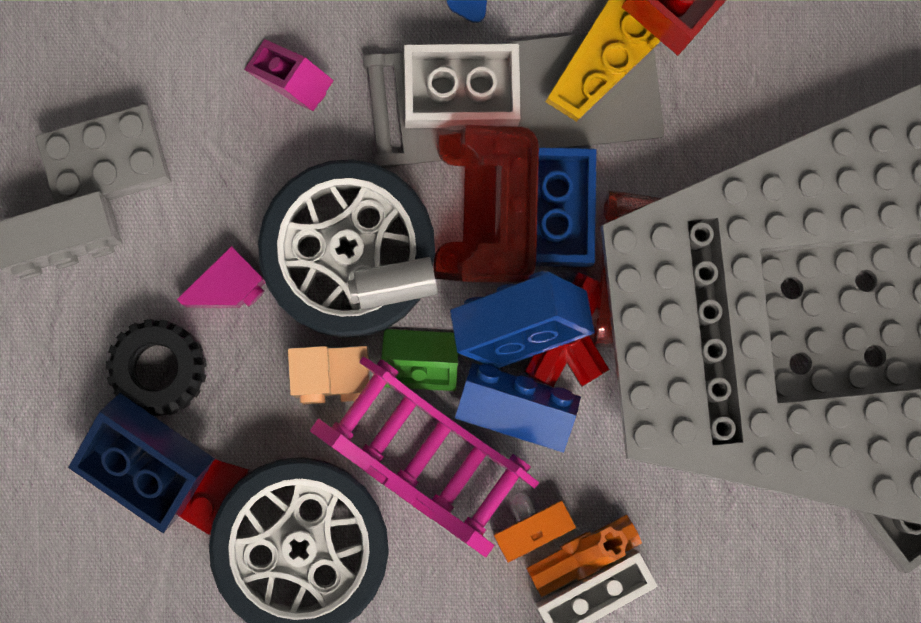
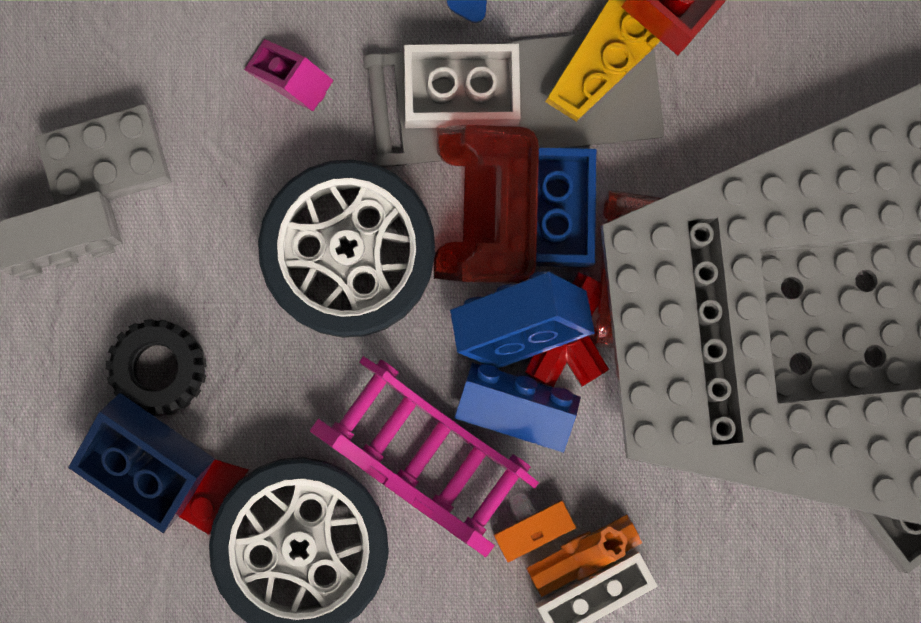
dark pink slope [177,246,265,308] -> none
light nougat brick [288,346,370,405] -> none
light grey brick [348,257,438,310] -> none
bright green panel [381,329,458,391] -> none

